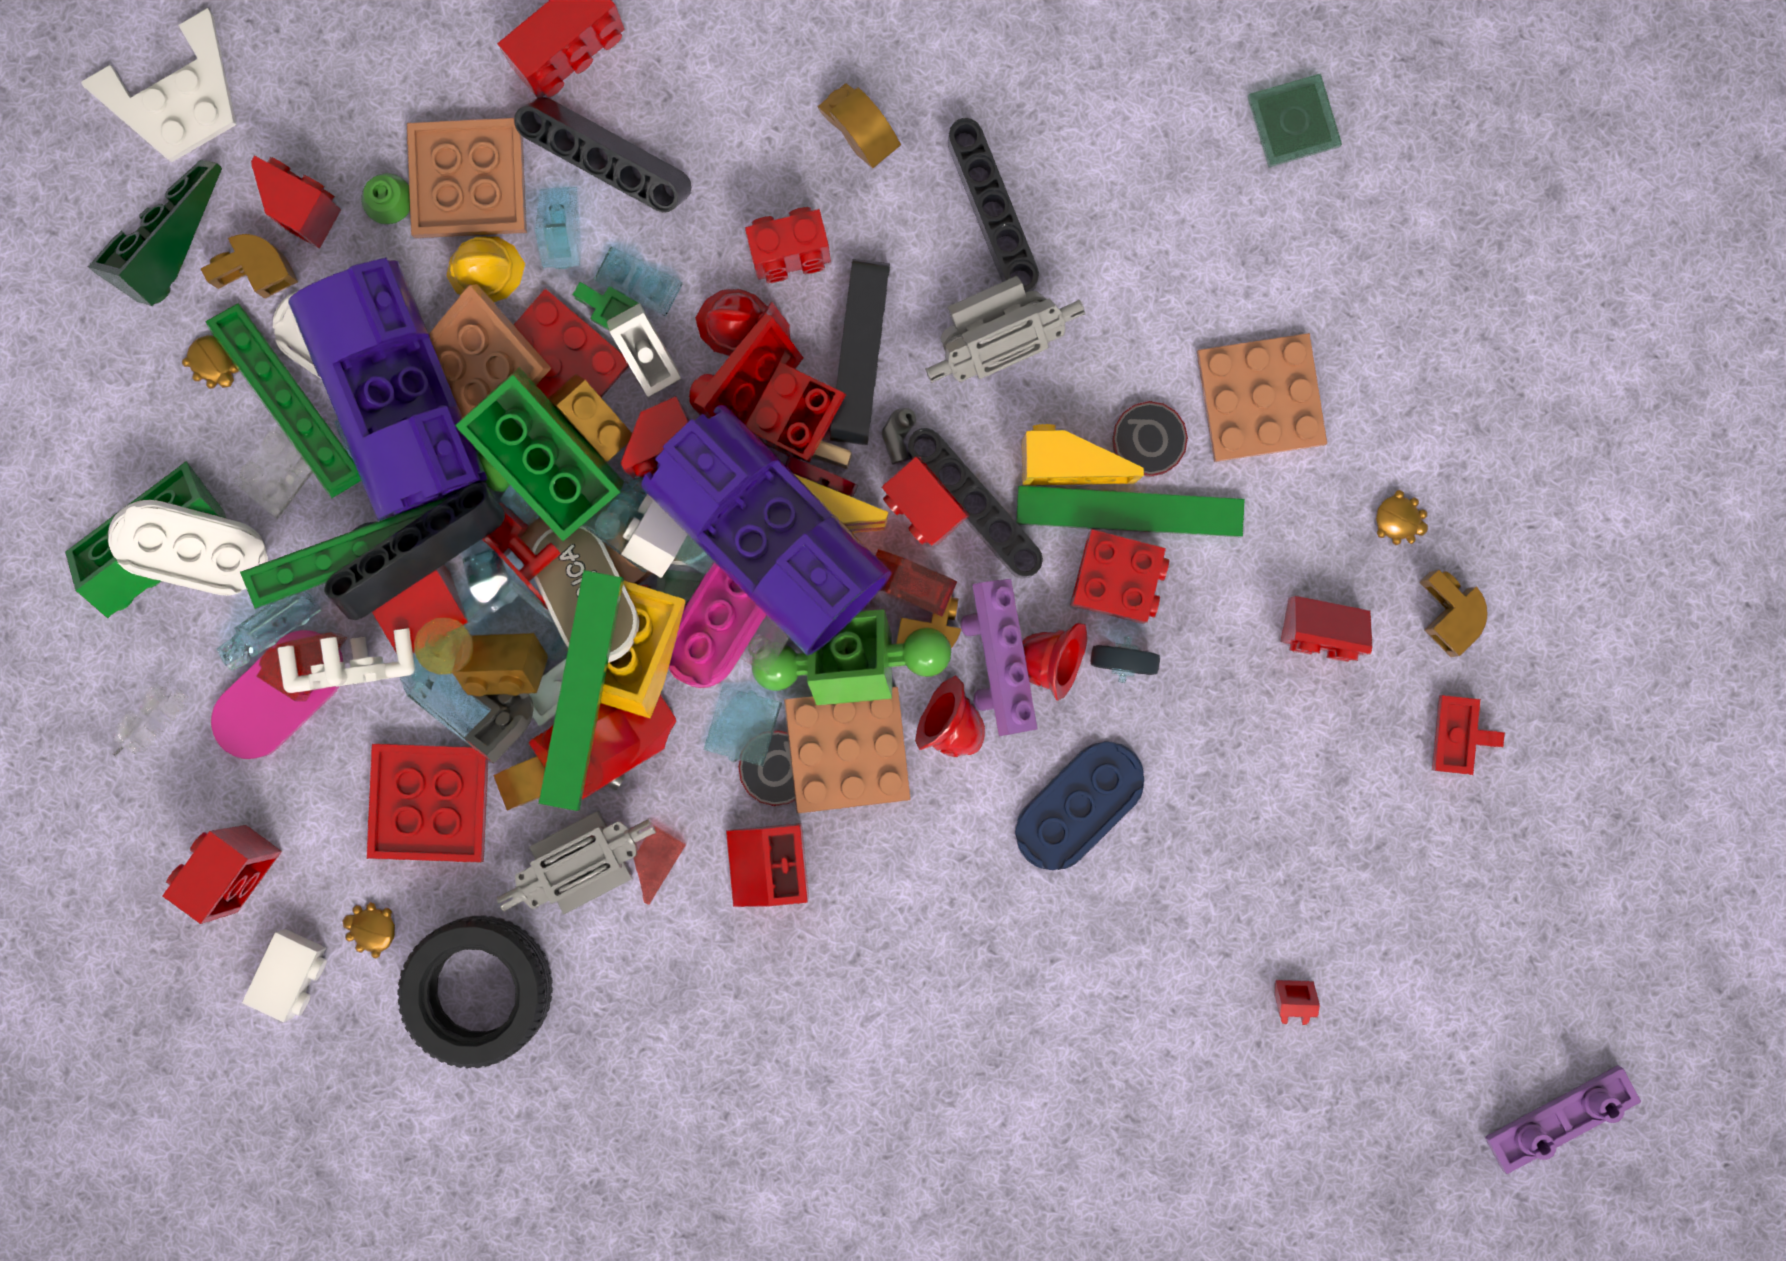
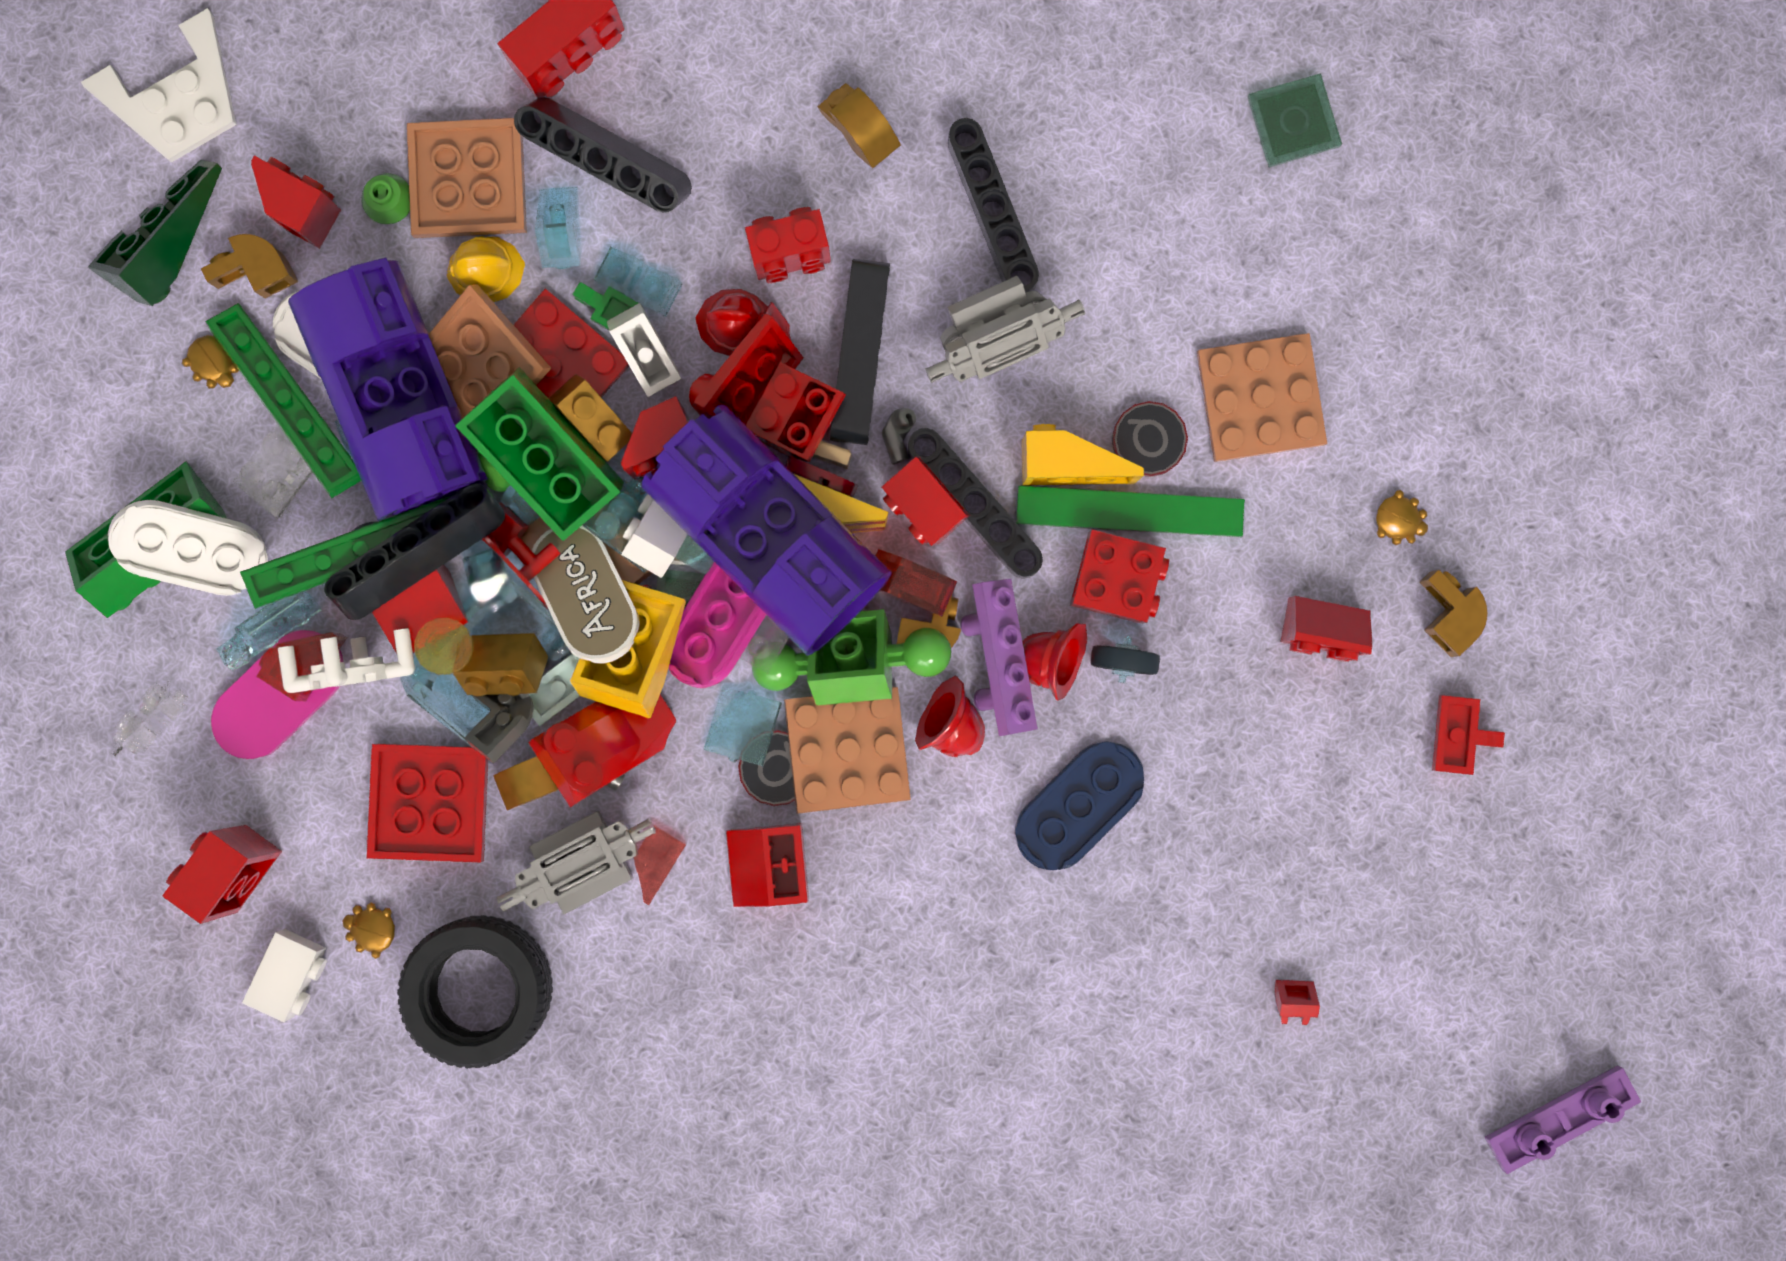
green tile [538,570,624,811] -> none

